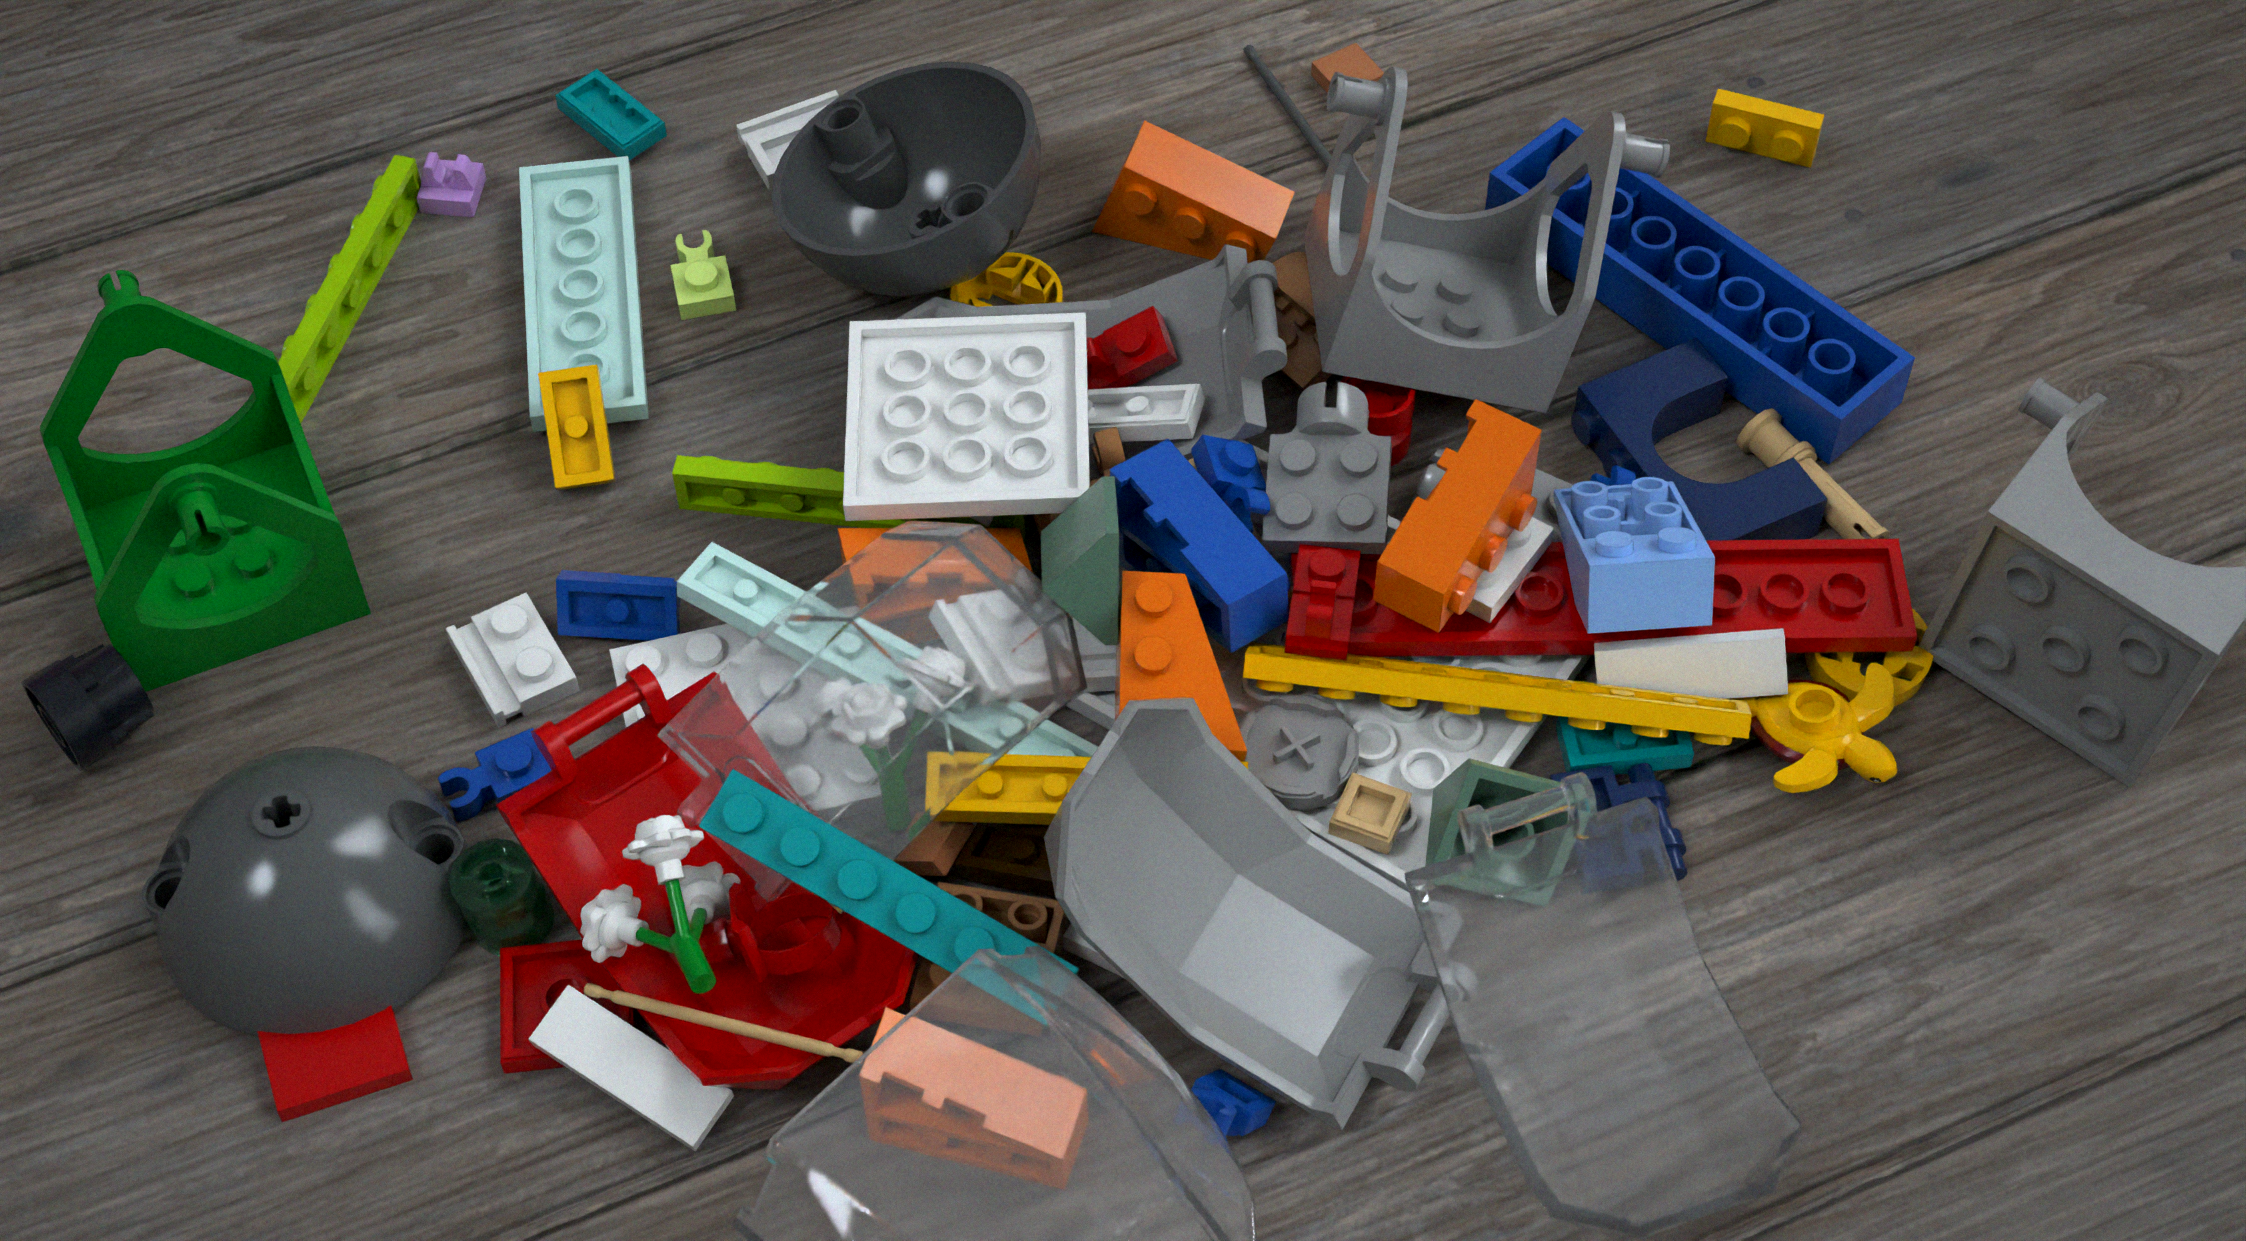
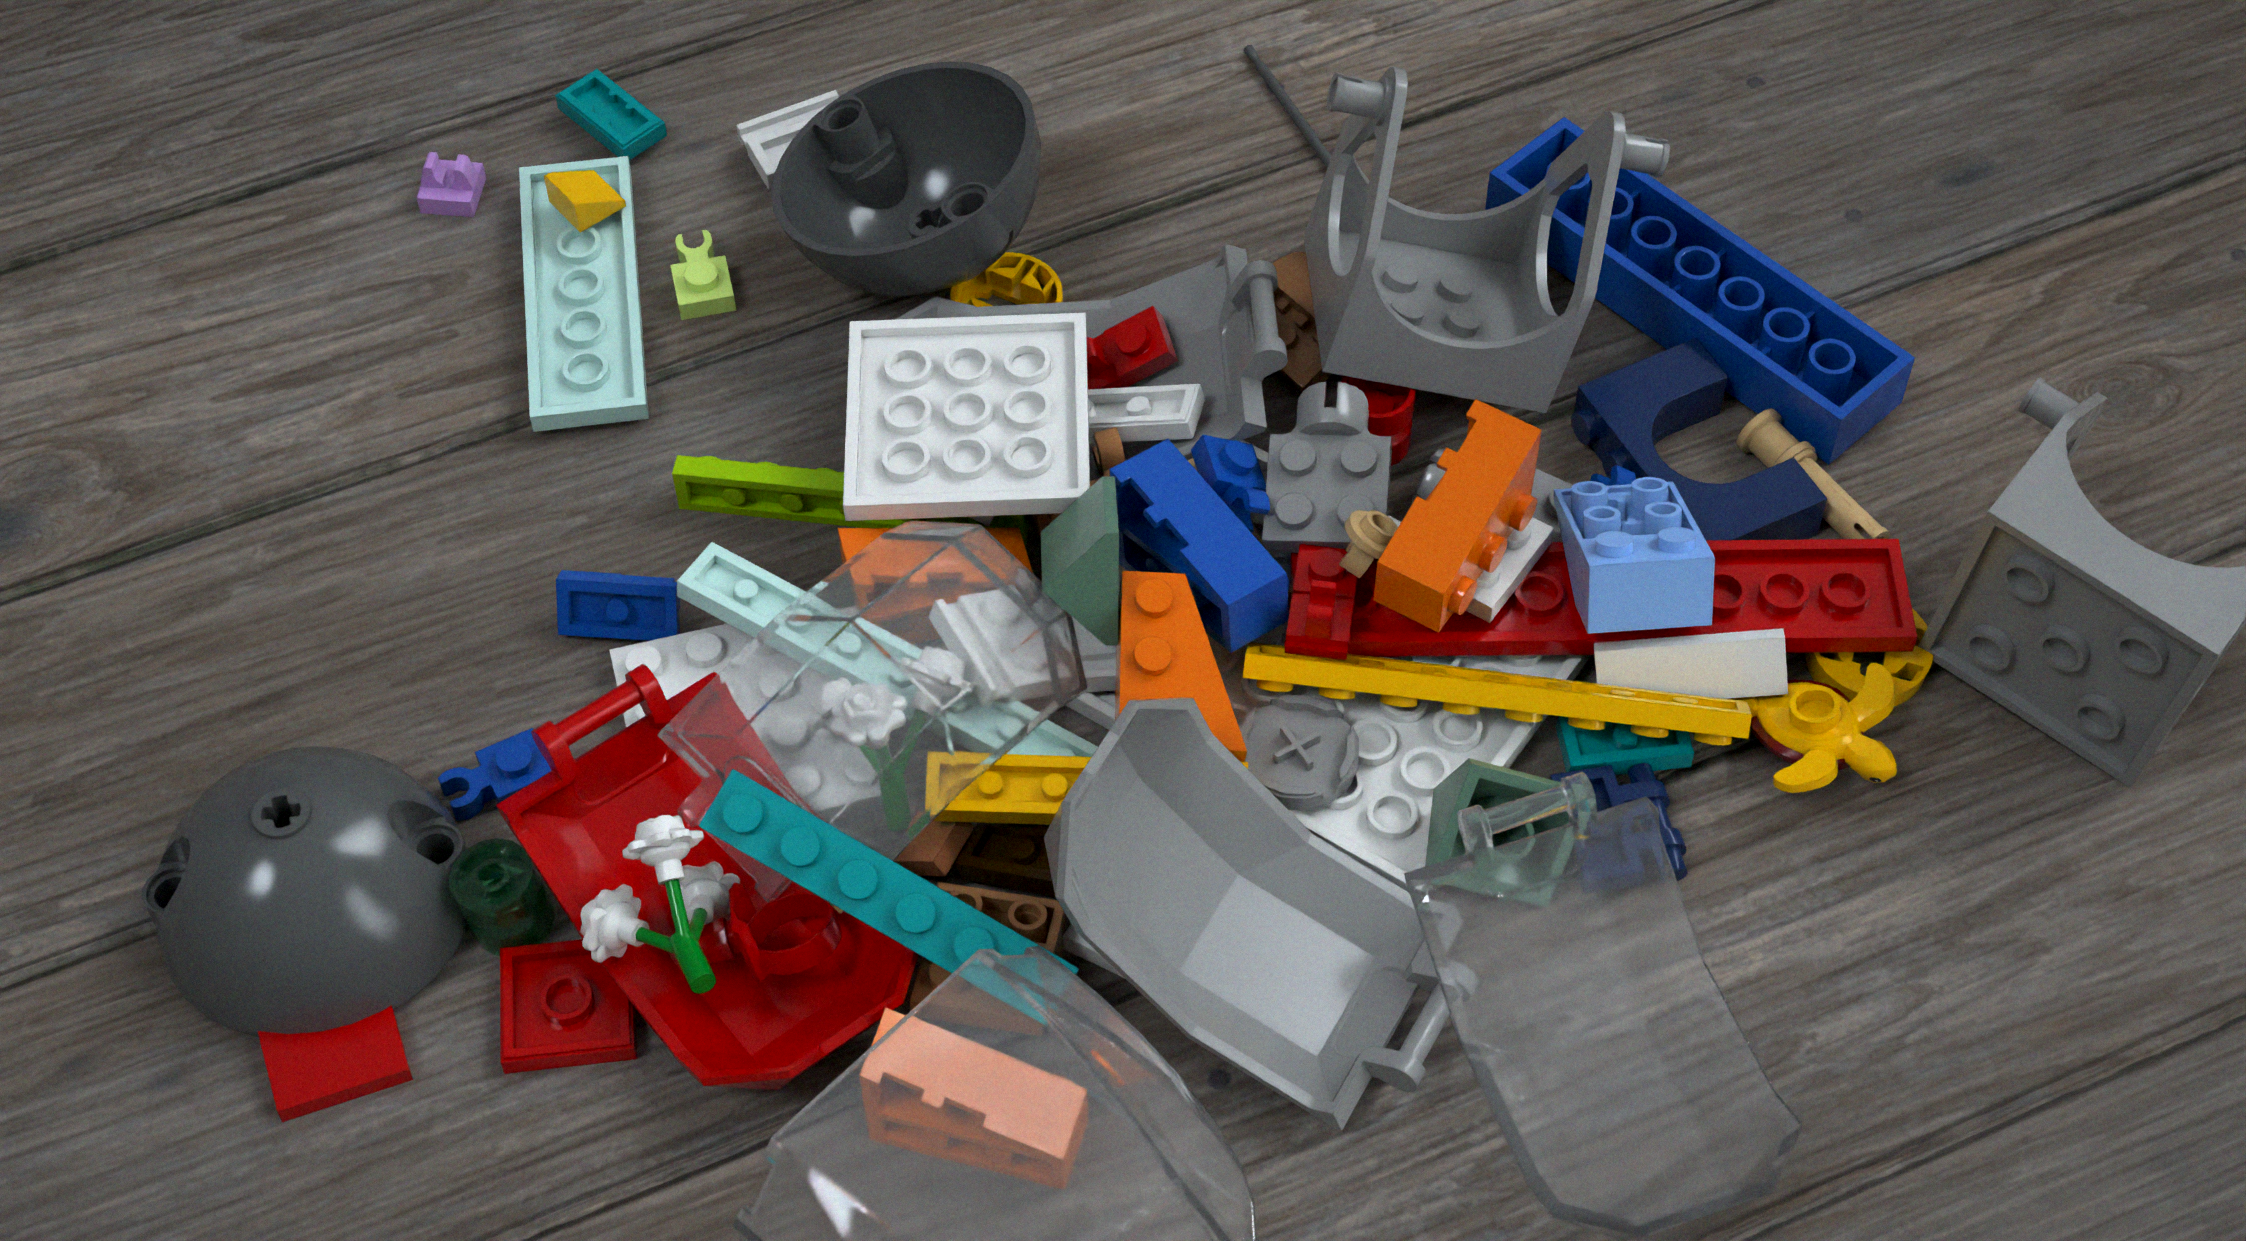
black piece [21,644,155,771] -> none
green piece [40,270,371,692] -> none
lime plate [279,155,421,423] -> none
white plate [446,593,580,728] -> none
white tile [529,985,734,1151] -> none
yellow plate [538,364,616,490] -> none
tan piece [584,983,864,1065] -> none
orange wedge [1092,120,1295,263] -> none
blue plate [1178,1069,1276,1139] -> none
nougat tile [1311,43,1384,93] -> none
tan tile [1328,772,1412,855] -> none
yellow plate [1705,88,1824,168] -> none
none -> yellow slope [544,170,626,233]
none -> tan plate [1339,510,1398,578]

